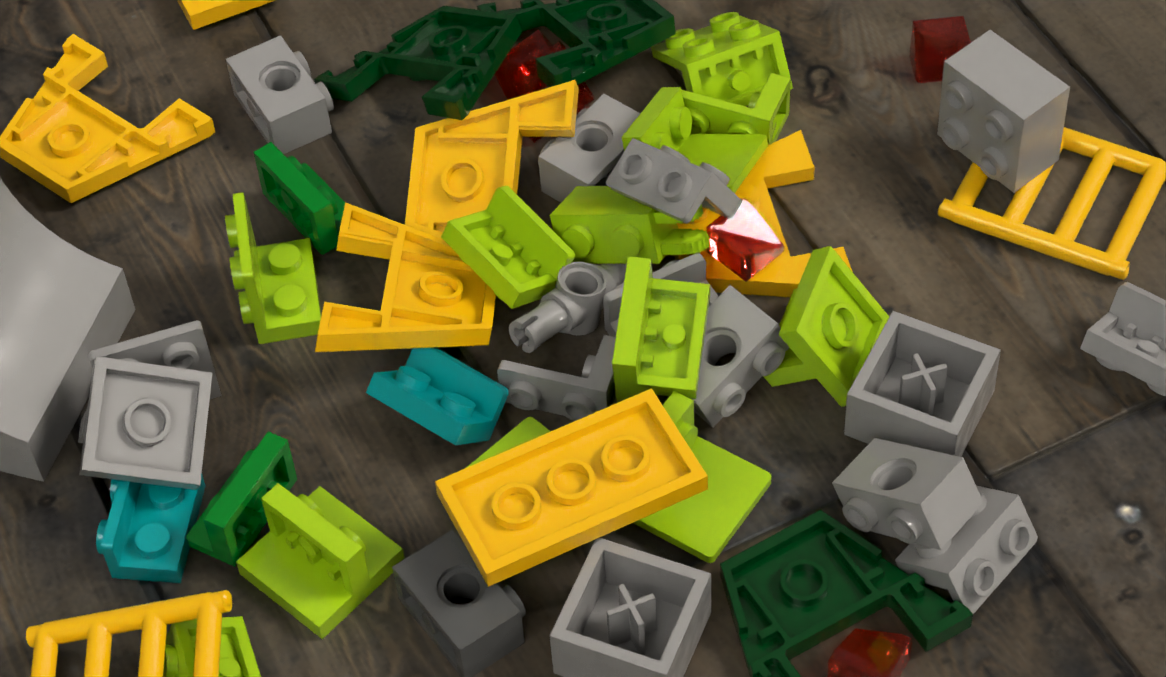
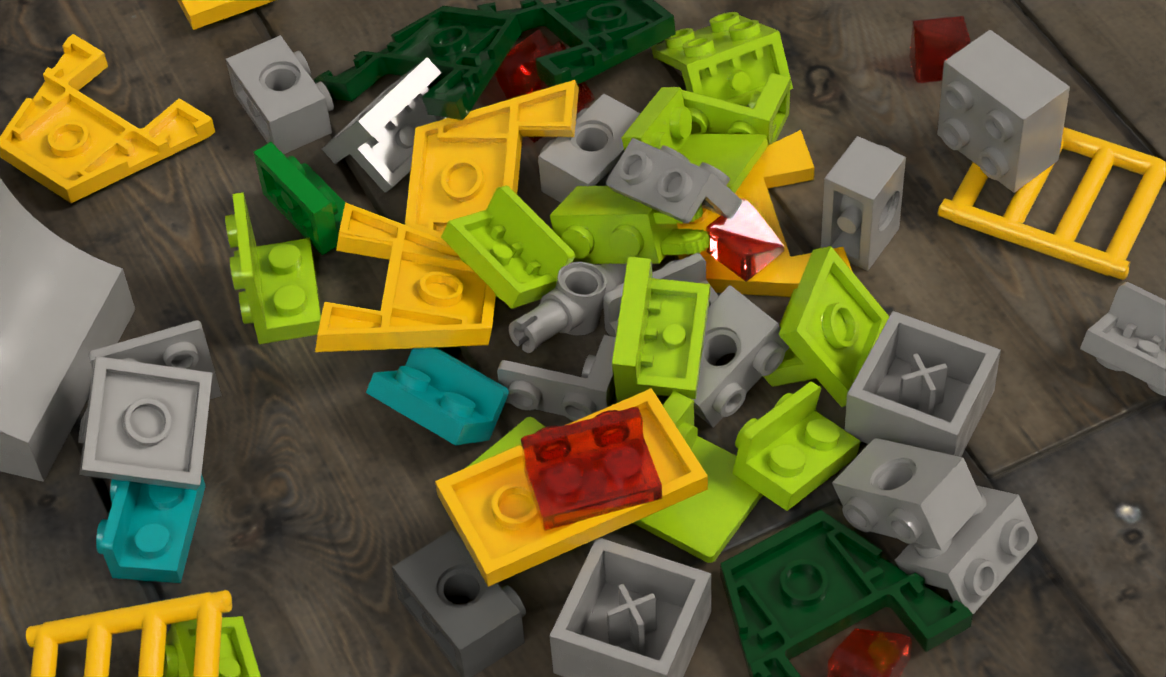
green bracket [186,431,298,567] -> none
lime bracket [236,483,405,639] -> none
none -> light grey bracket [322,57,446,193]
none -> clear red bracket [521,407,662,531]
none -> lime bracket [732,381,861,511]
none -> light grey brick [821,136,906,271]

